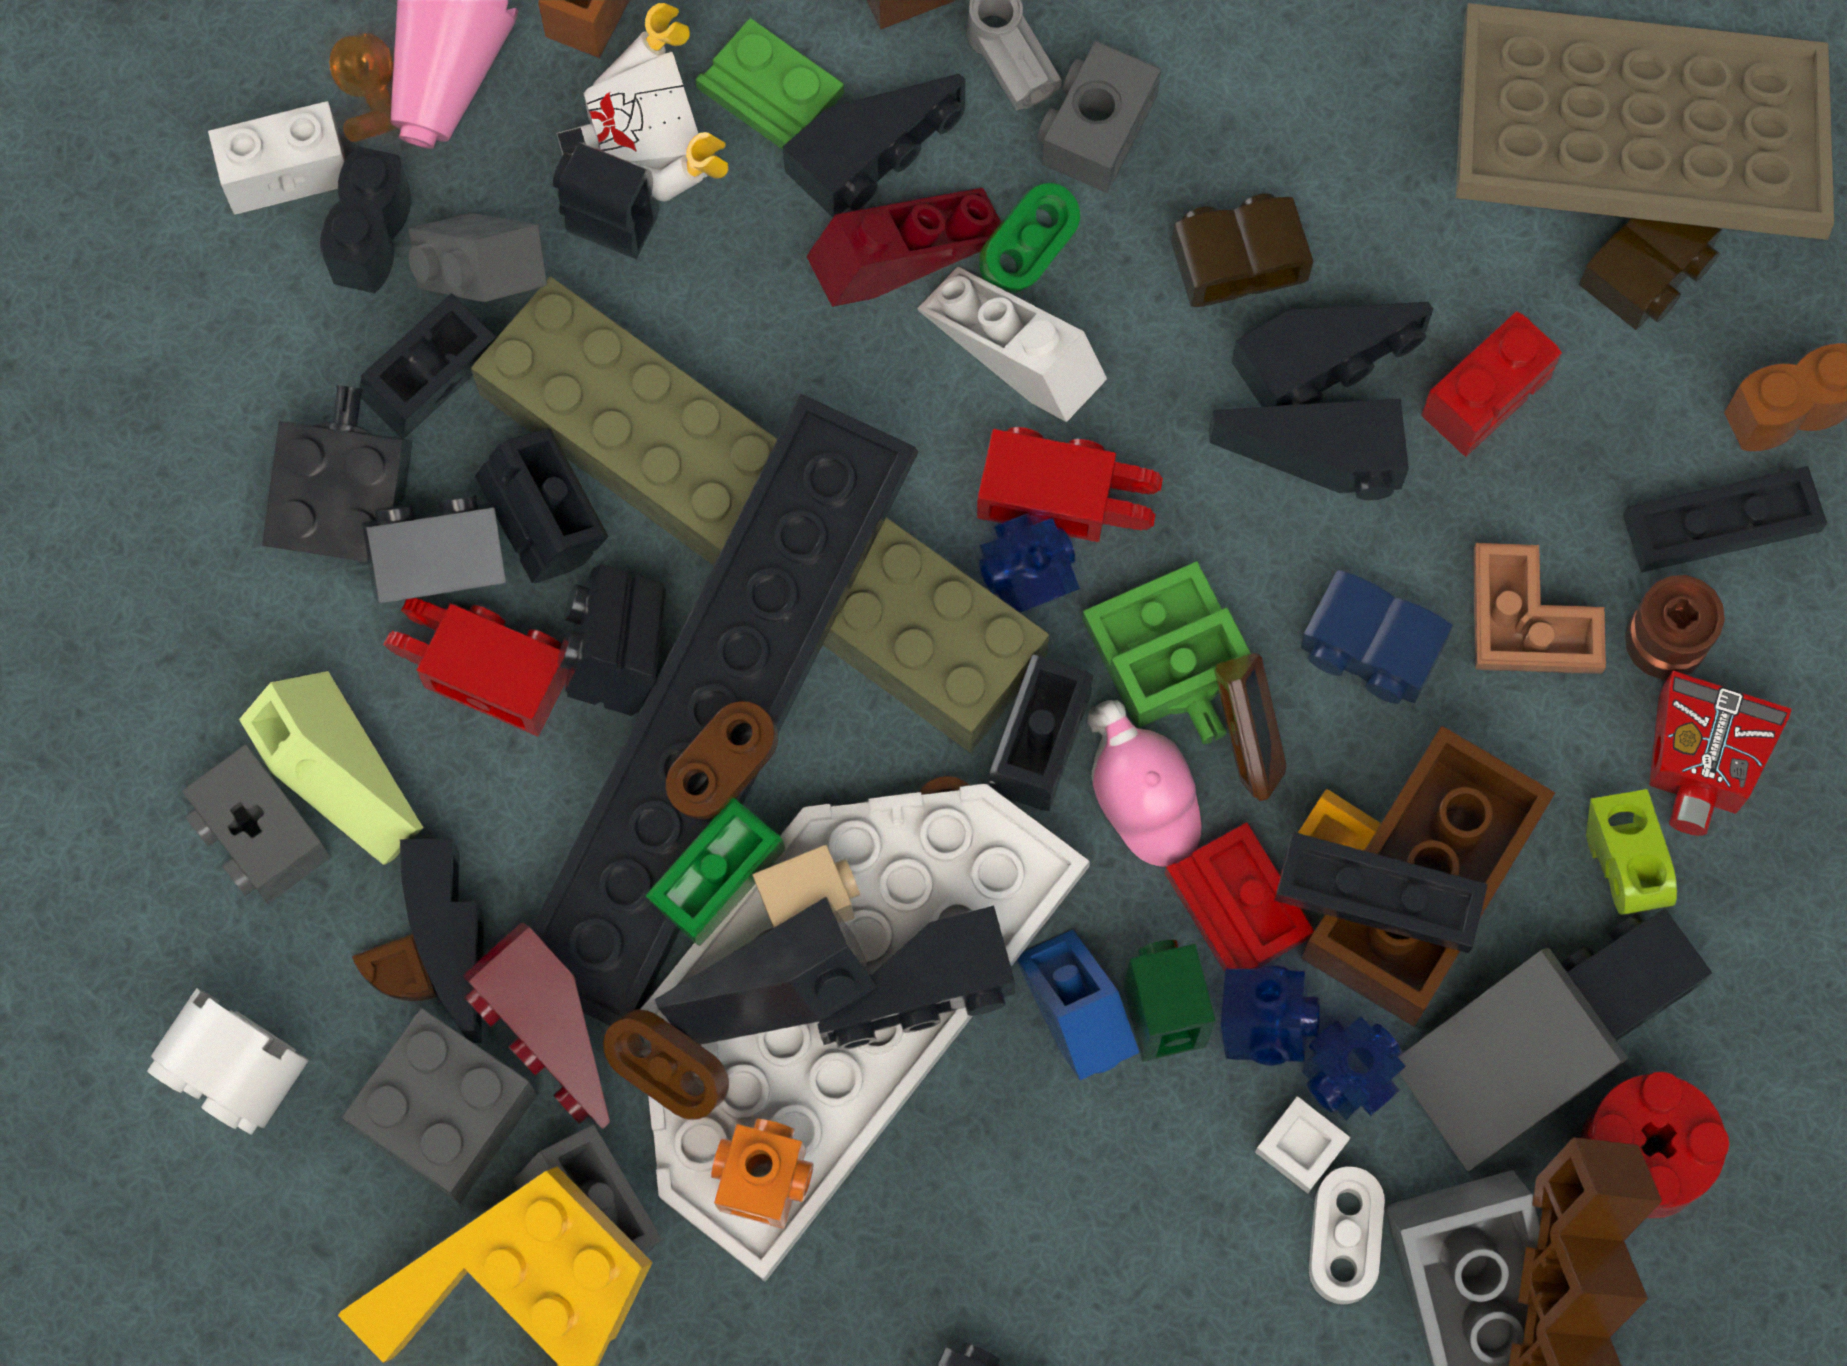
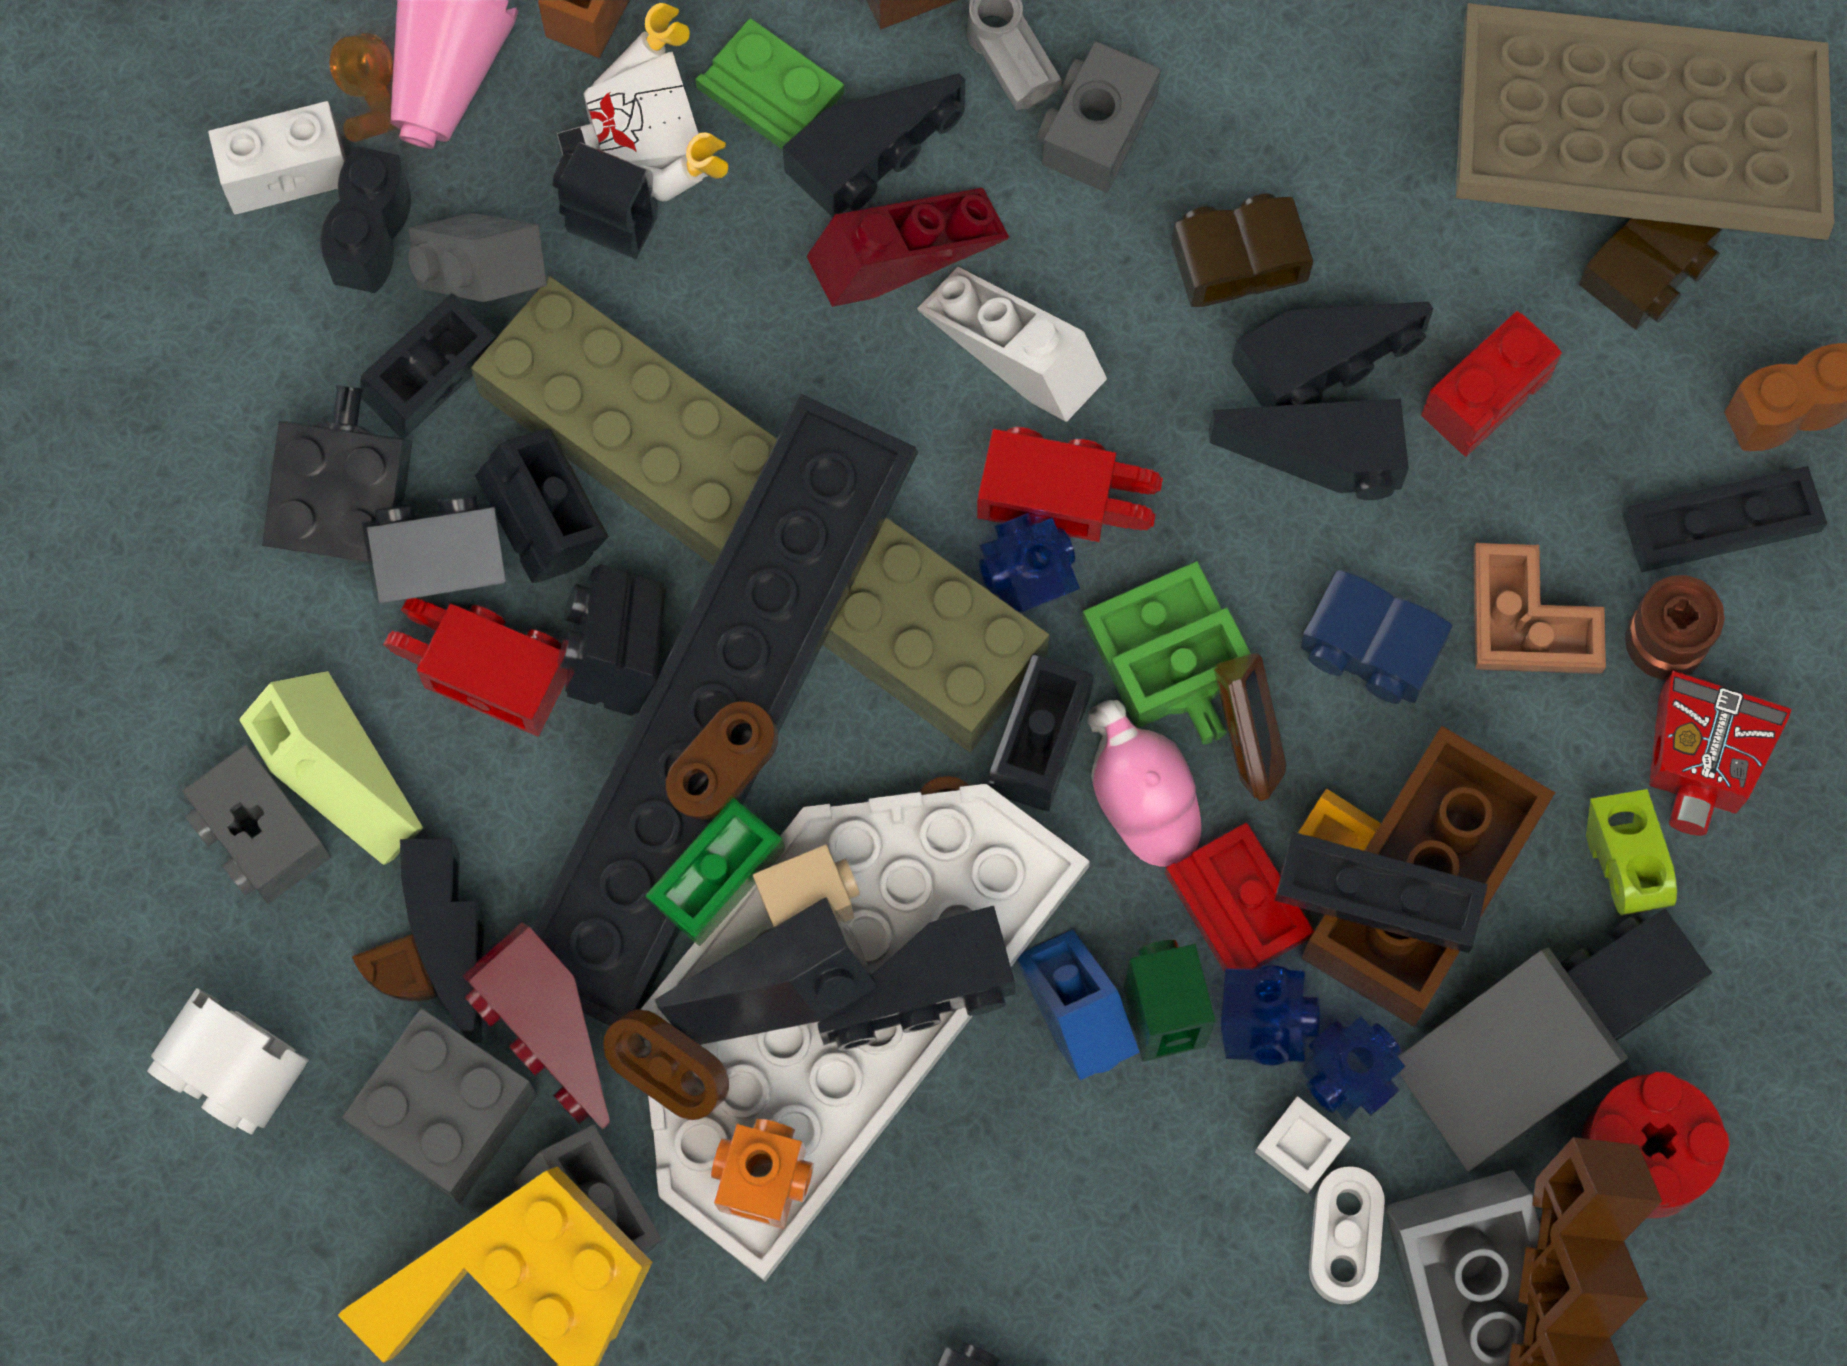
green plate [979,183,1080,294] -> none

